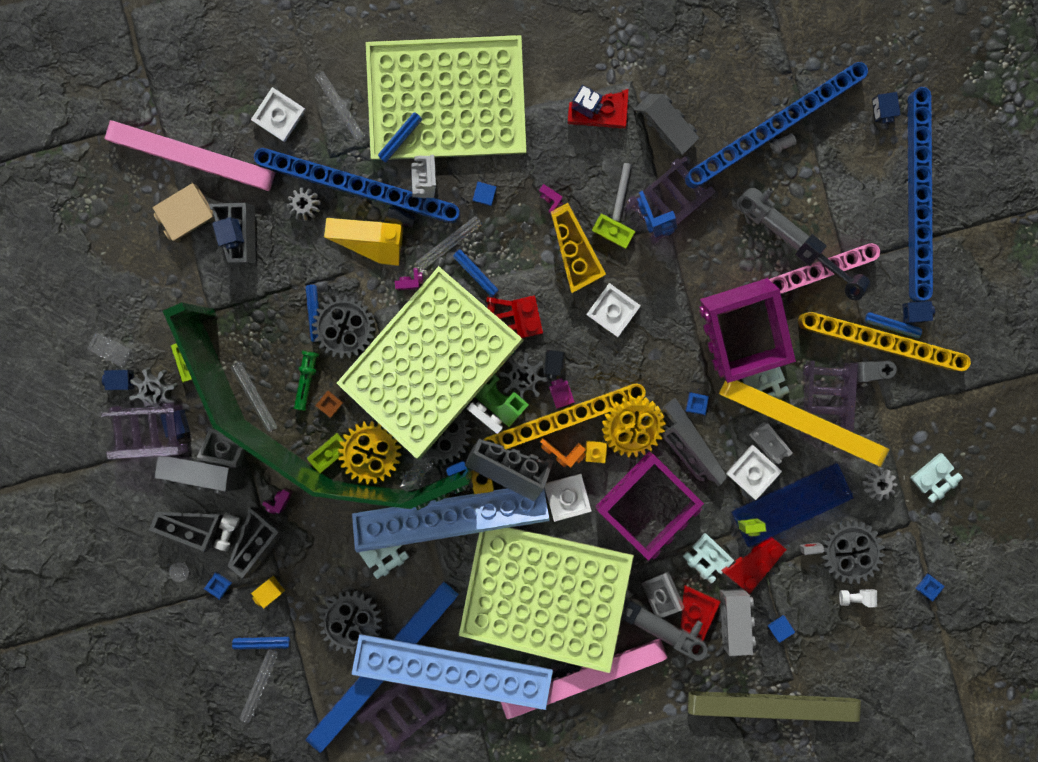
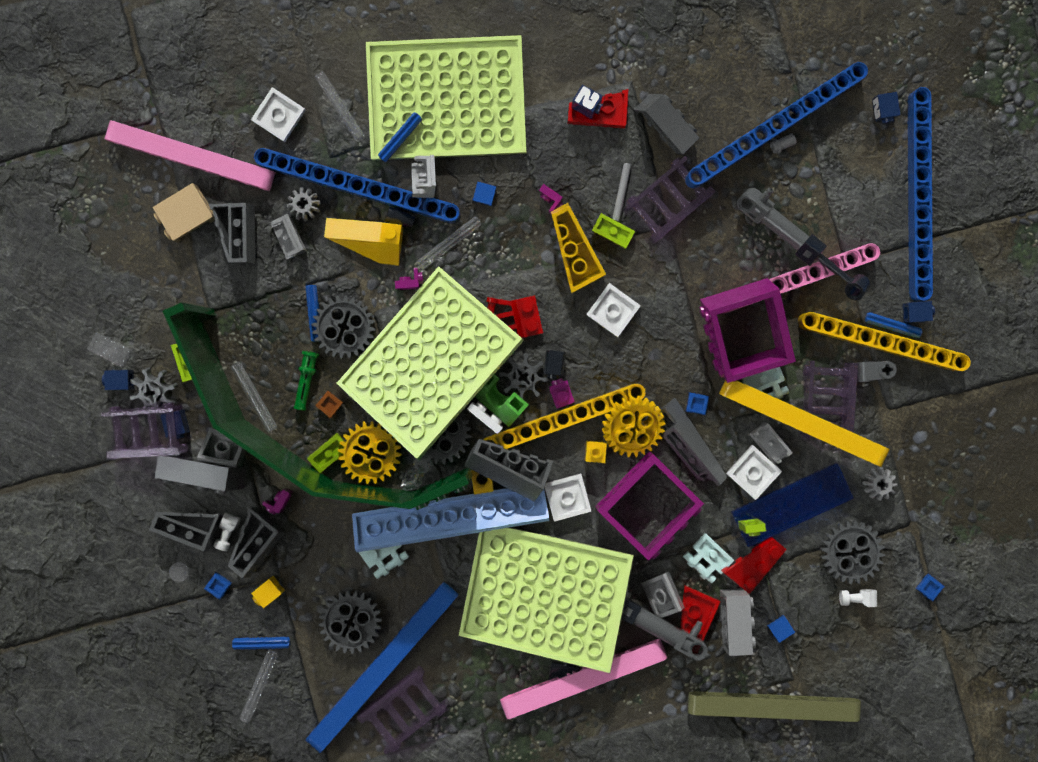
dark blue brick [212,217,244,250] -> none
light blue plate [352,634,553,710] -> none
blue tile [446,461,467,476] -> none
blue axle [453,250,498,297] -> none
orange bracket [540,438,586,468] -> none
blue bracket [637,191,677,238] -> none
light grey tile [799,543,824,555] -> none
light aqua plate [910,453,963,503] -> none
none -> light grey hinge [271,214,307,260]

